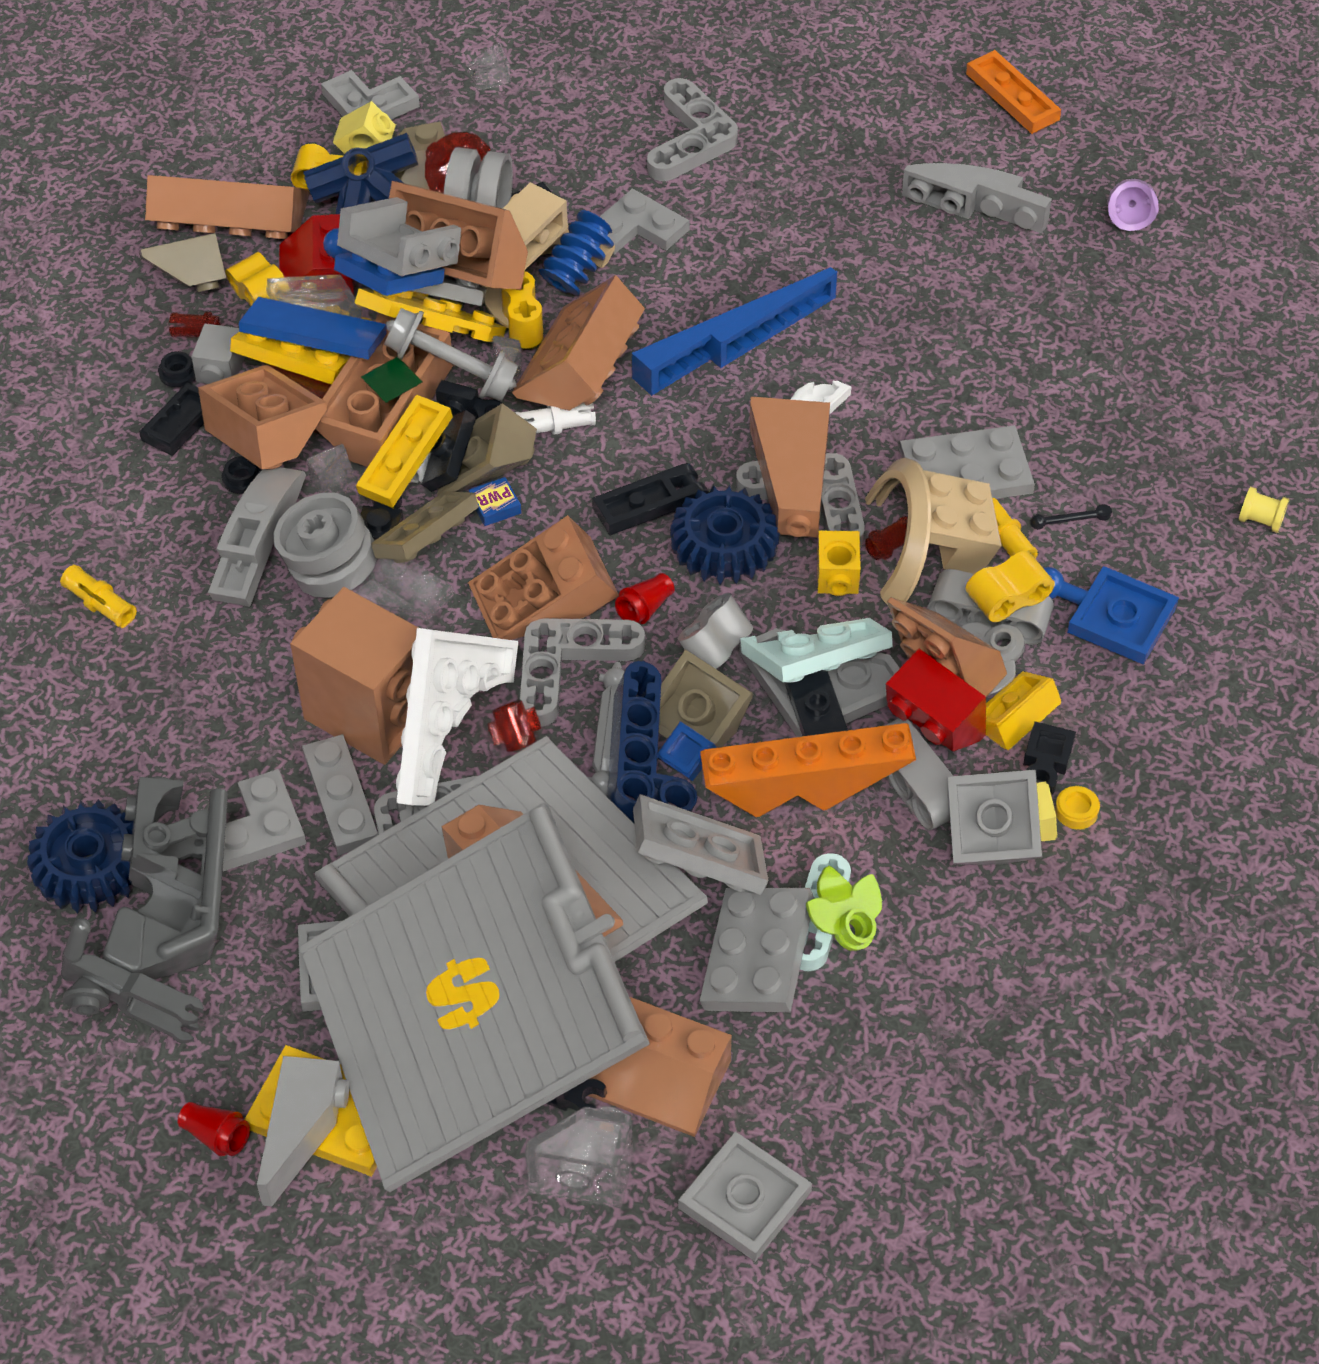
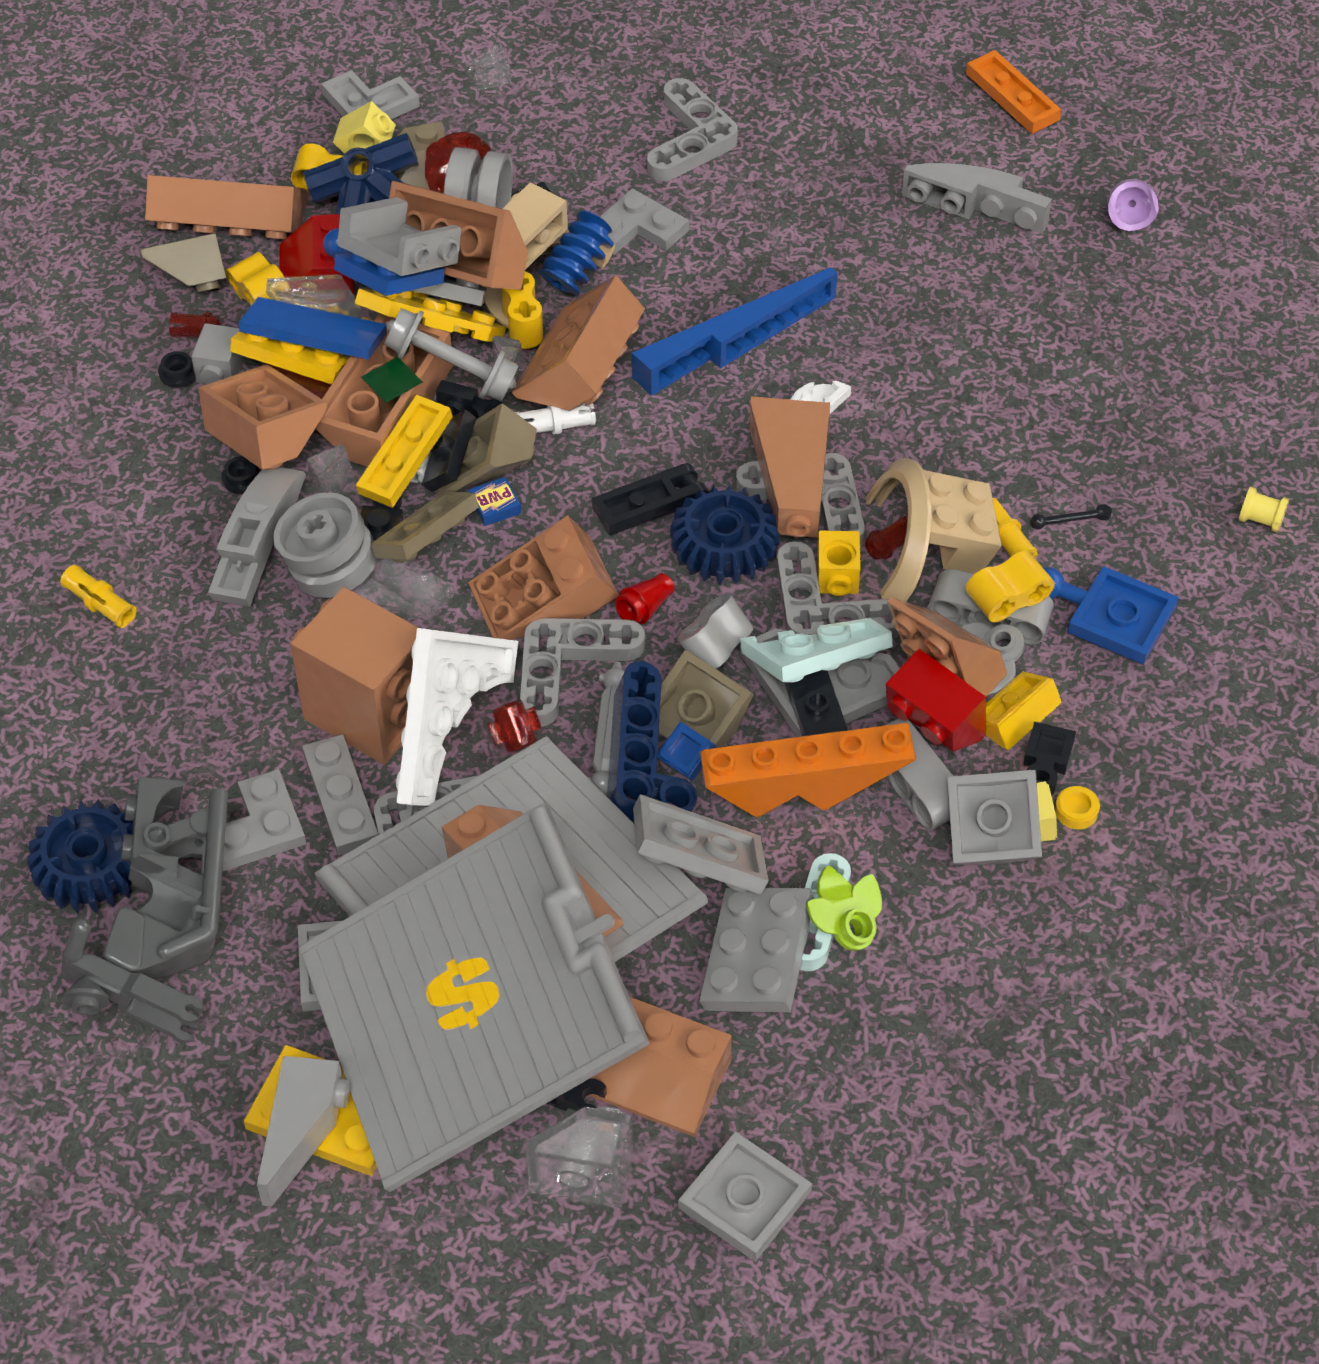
black plate [139,382,204,456] -> none
red cone [178,1102,250,1156] -> none
light grey plate [899,425,1035,499] -> none
none -> light grey beam [777,541,899,639]

